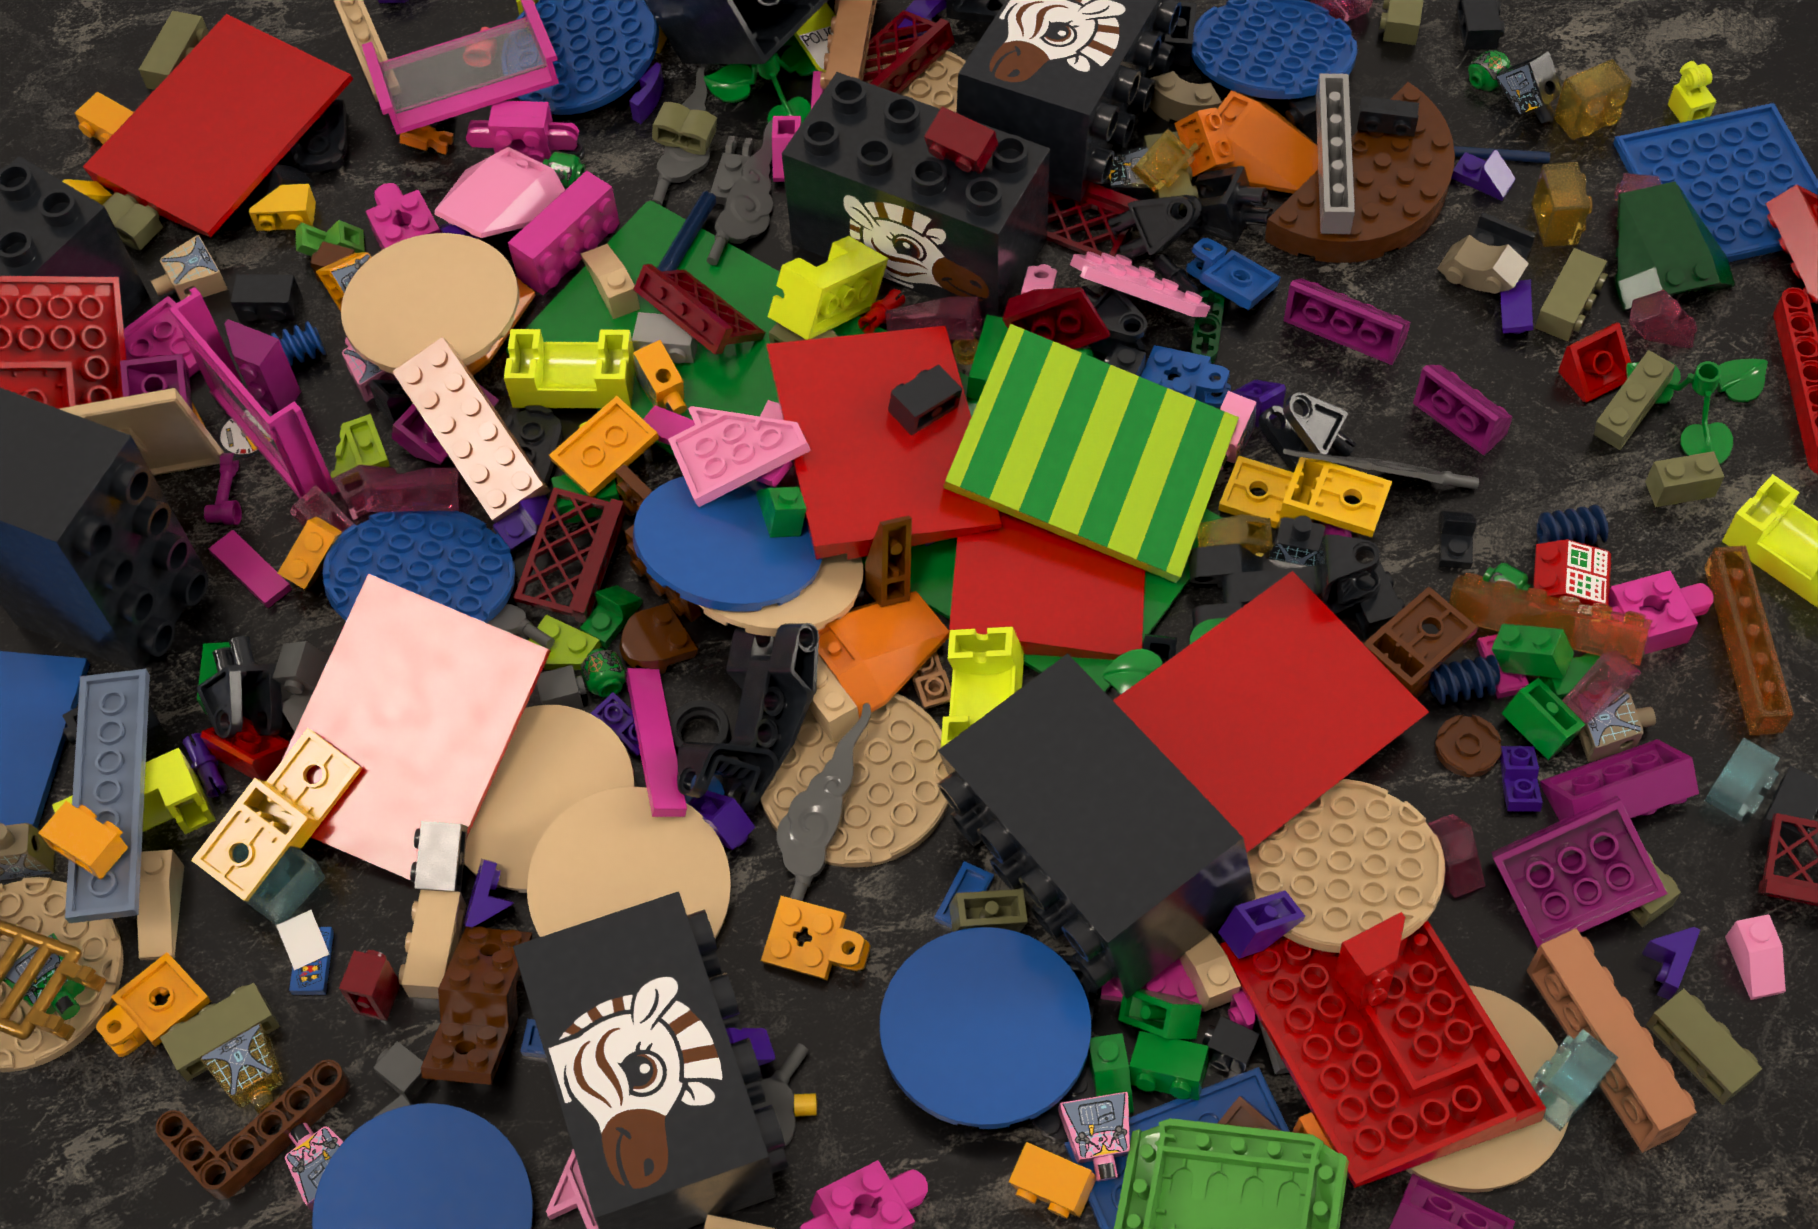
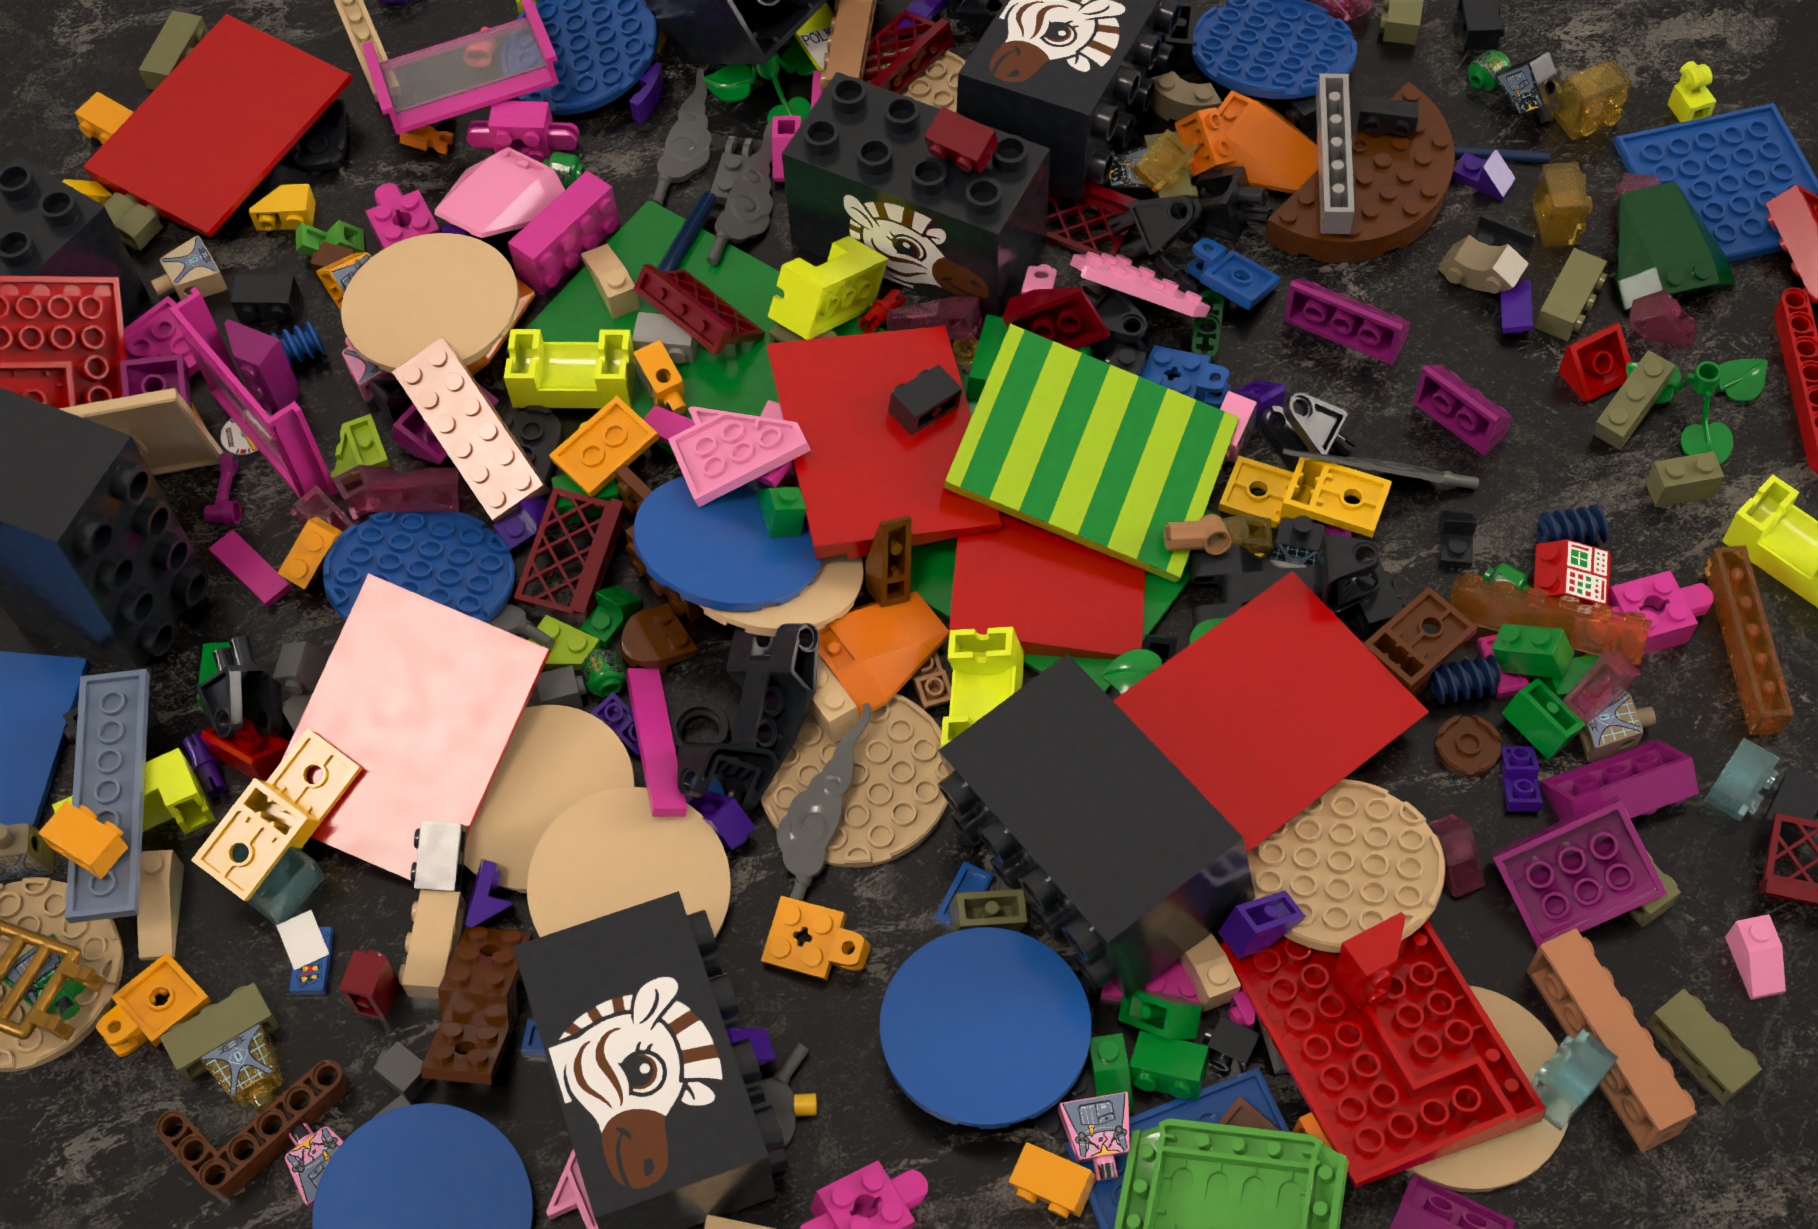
olive brick [652,102,717,155] -> none
dark purple slope [1642,927,1700,1000] -> none
none -> medium nougat piece [1164,514,1232,555]

